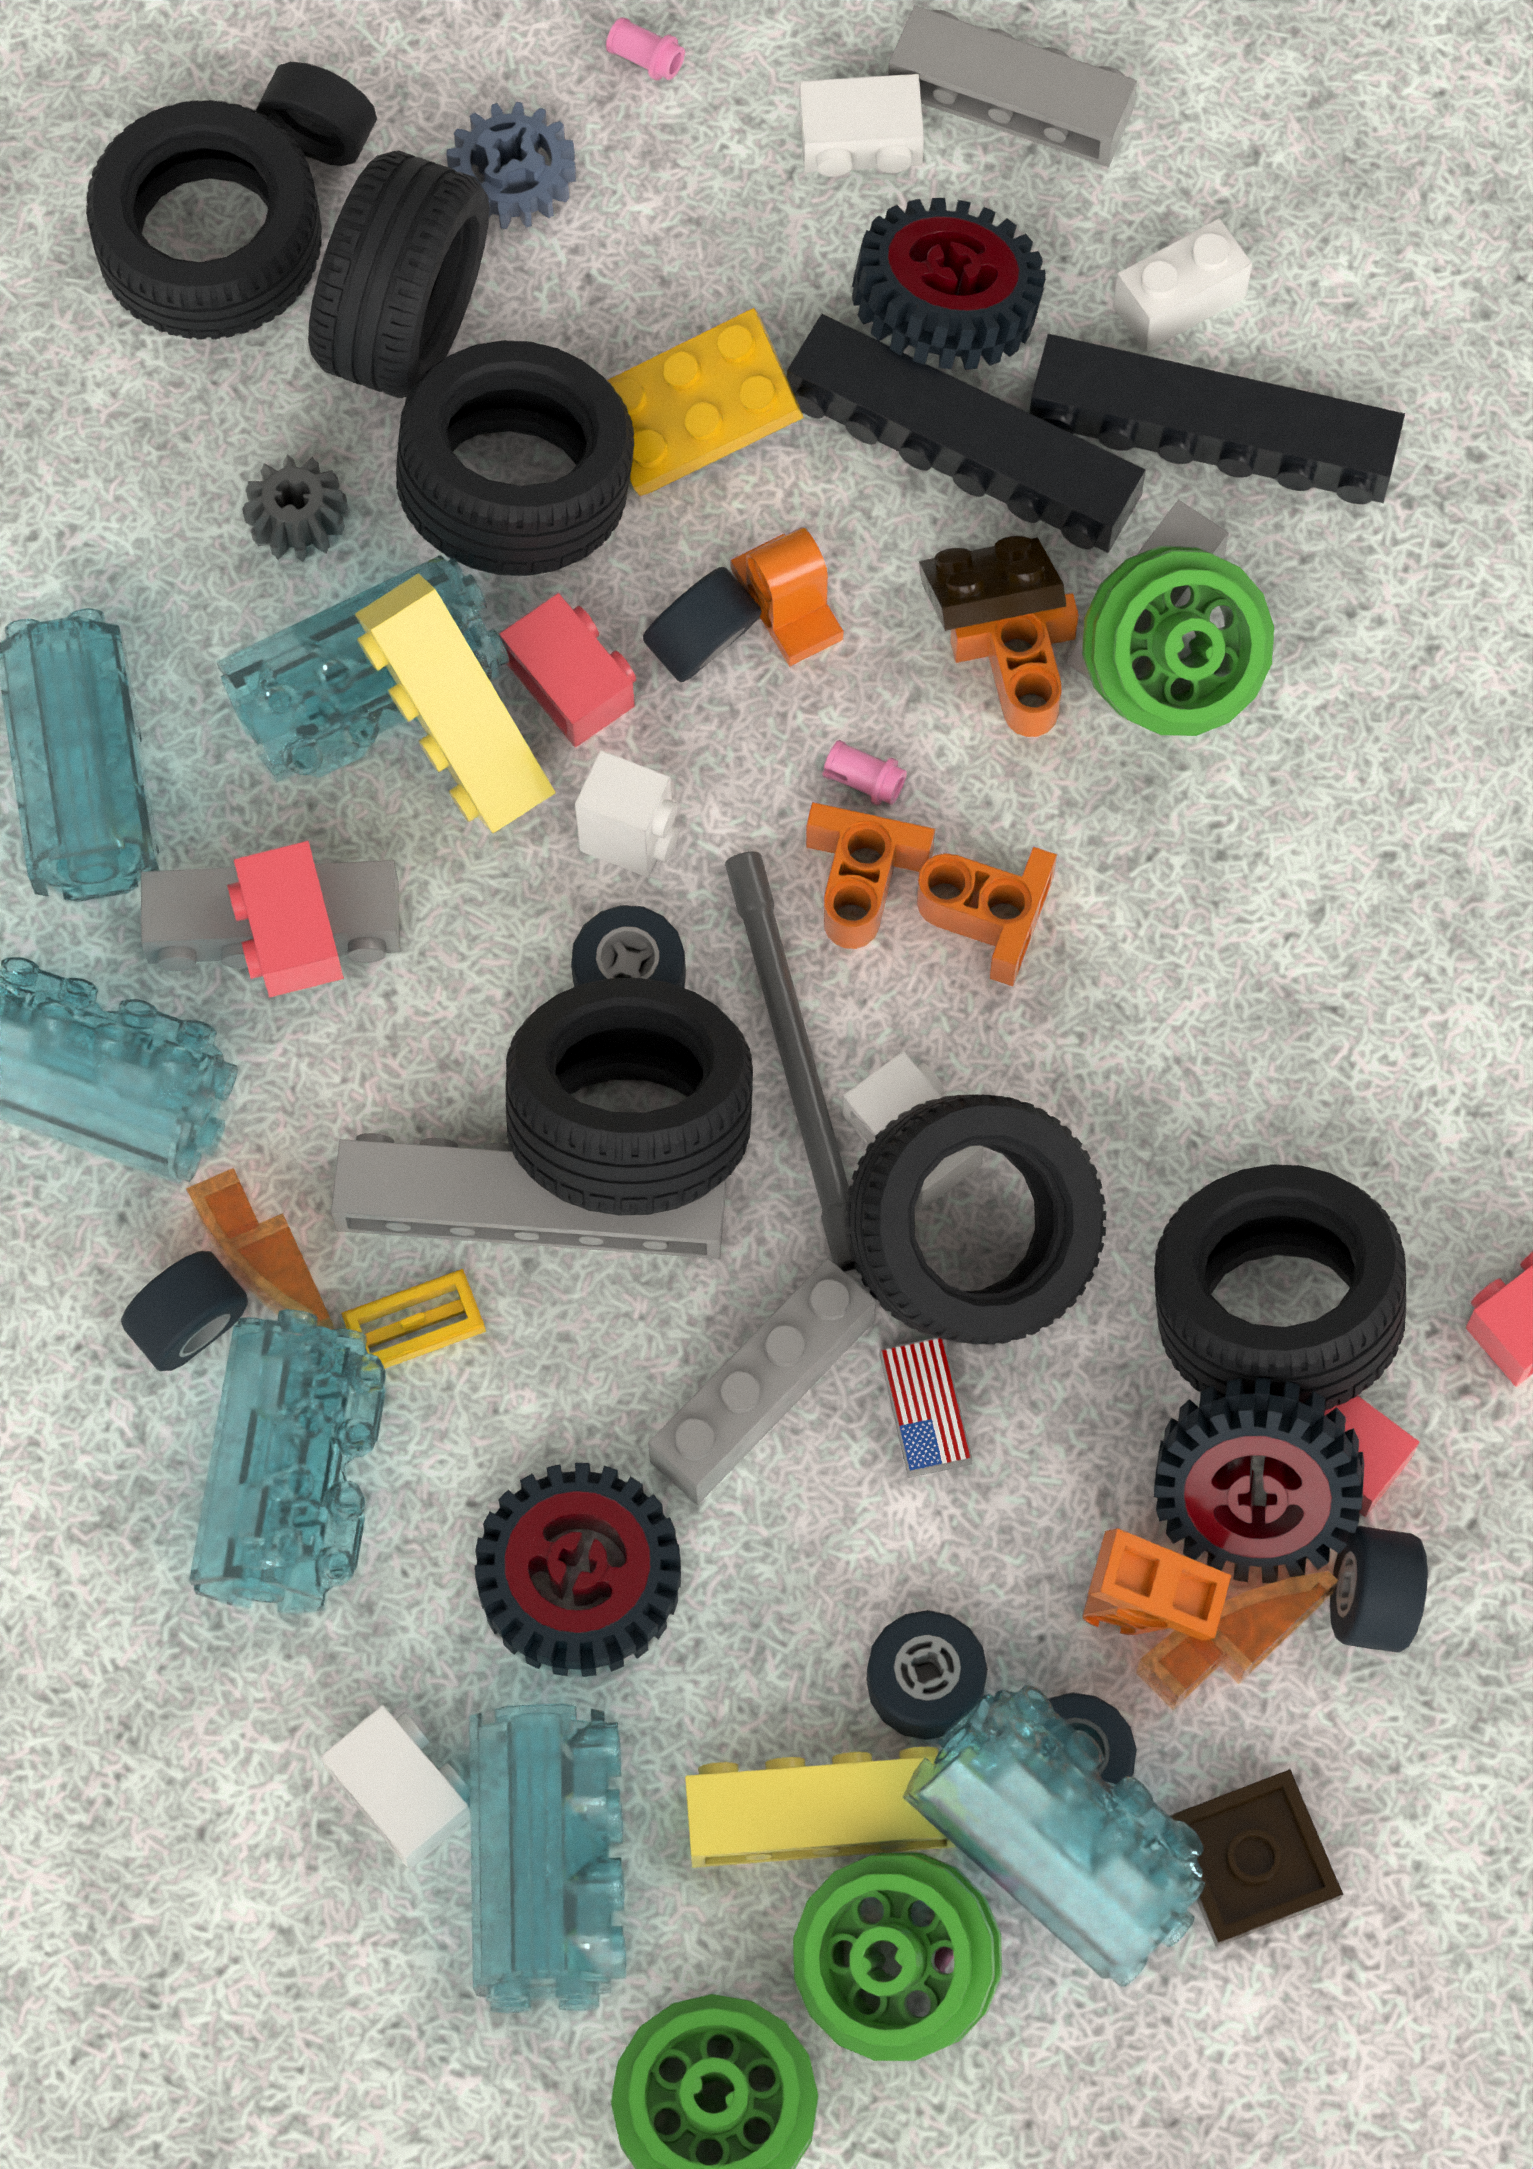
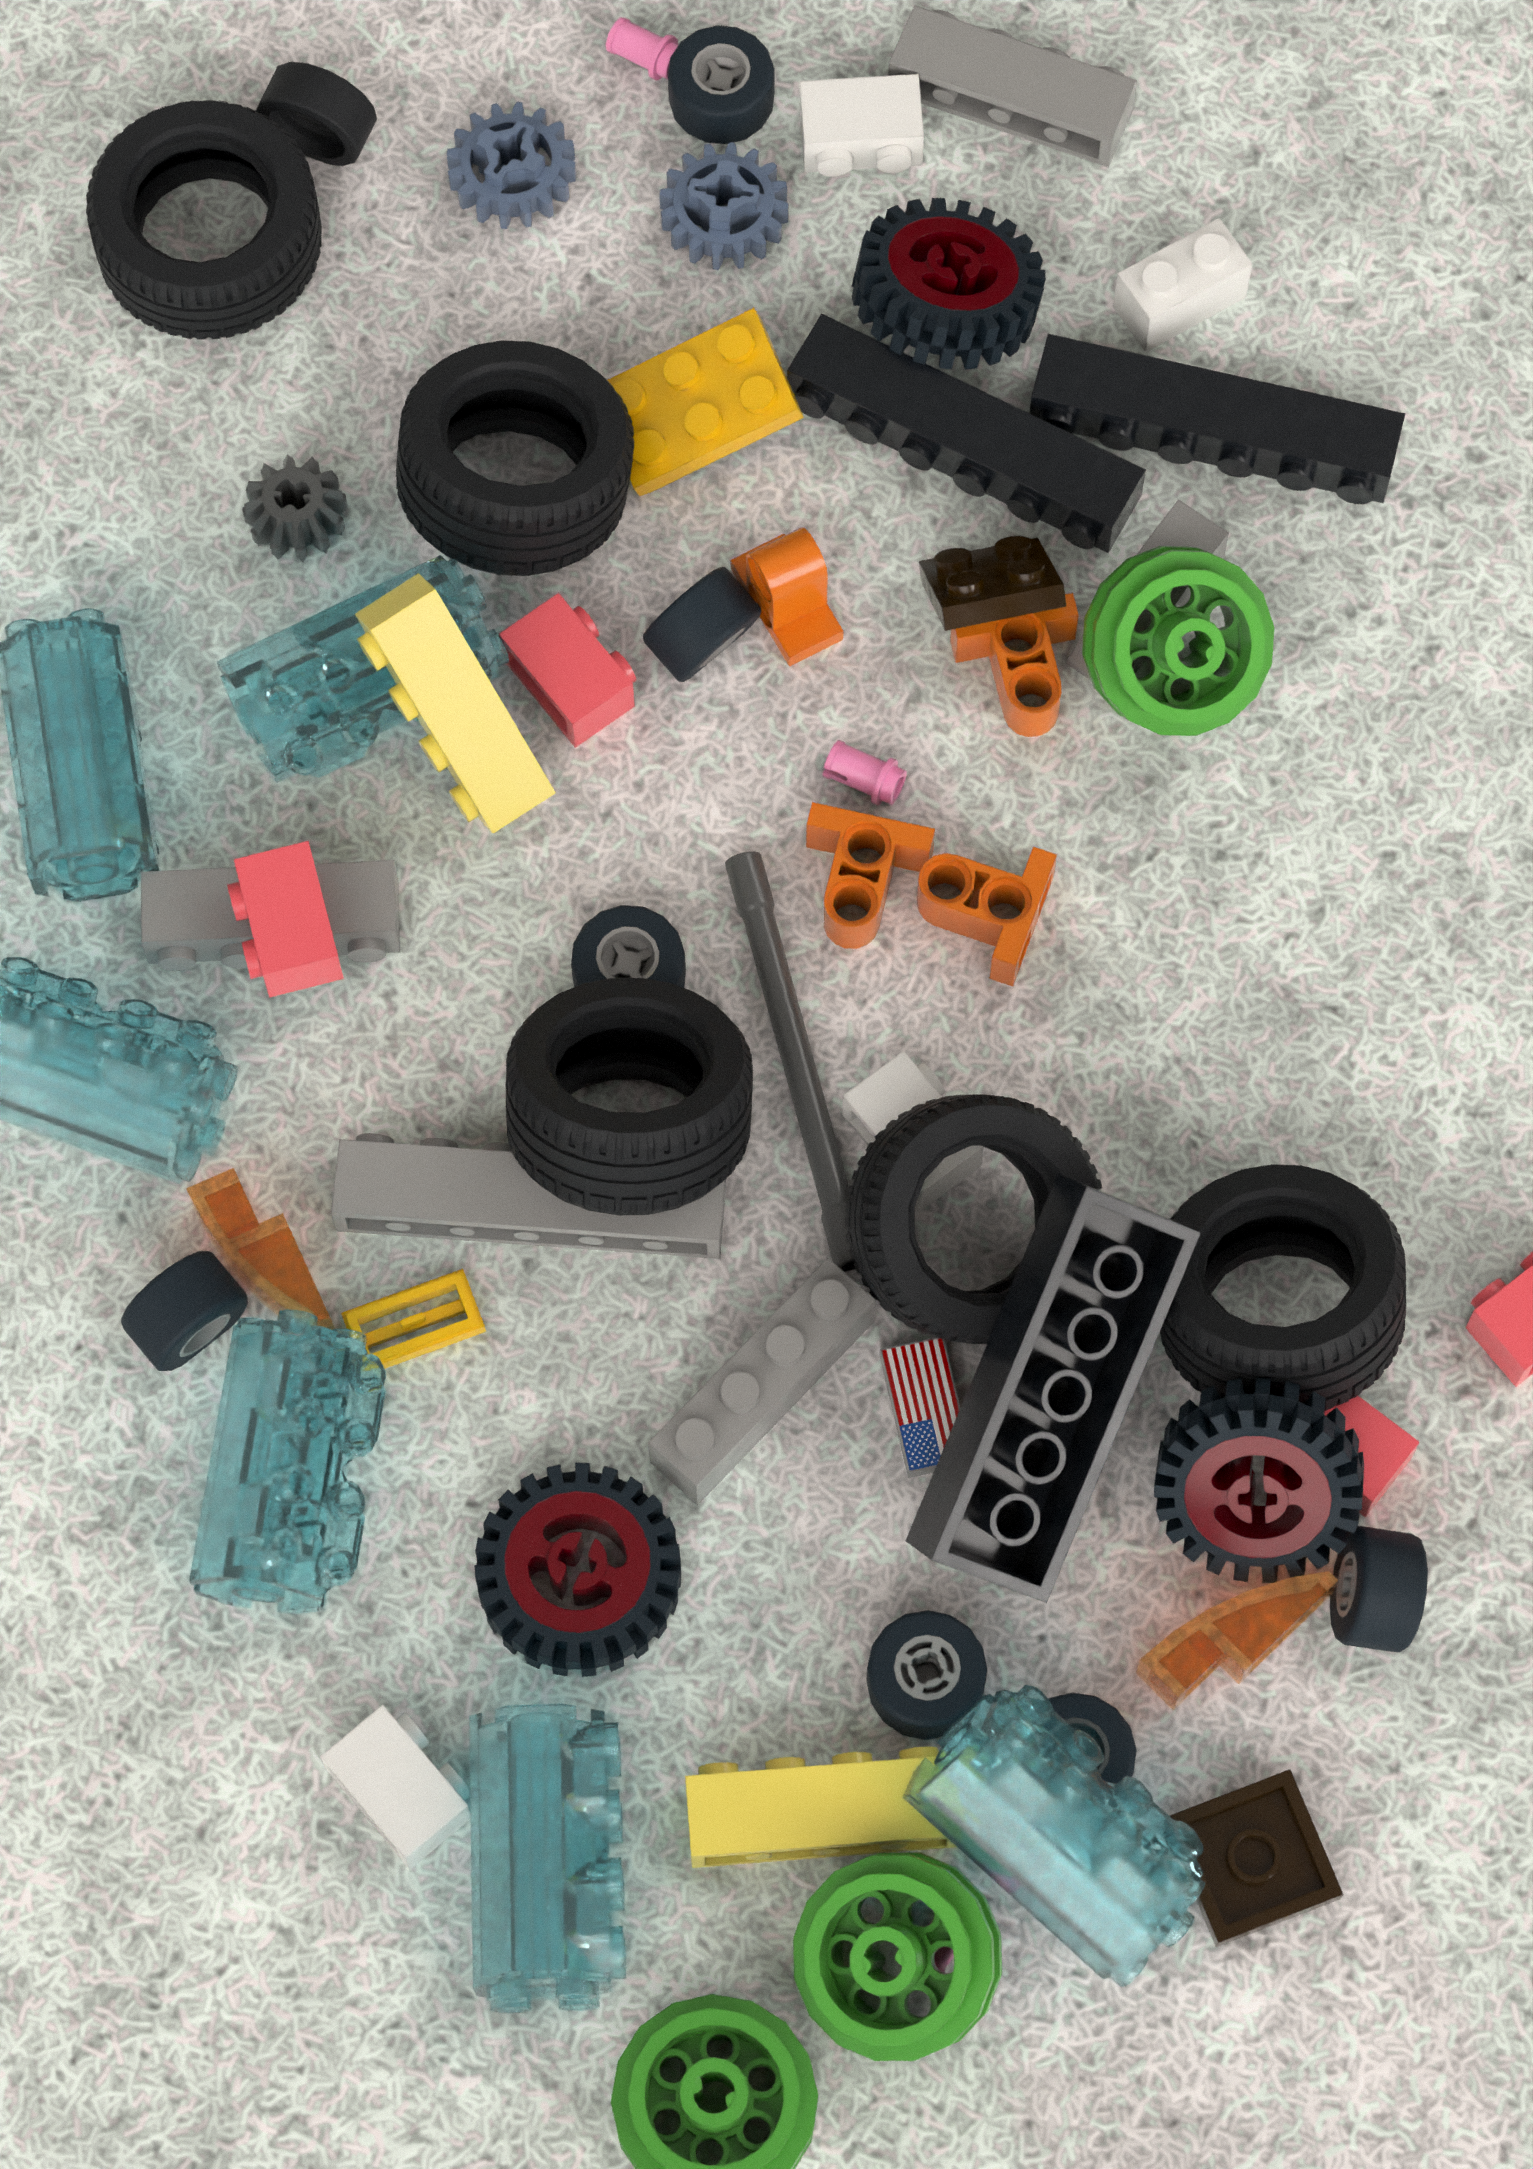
black tyre [308,150,490,399] -> none
white brick [575,750,679,878] -> none
orange tile [1082,1528,1232,1641] -> none
none -> sand blue gear [659,142,789,270]
none -> black wheel [668,25,774,144]
none -> black brick [905,1174,1201,1603]

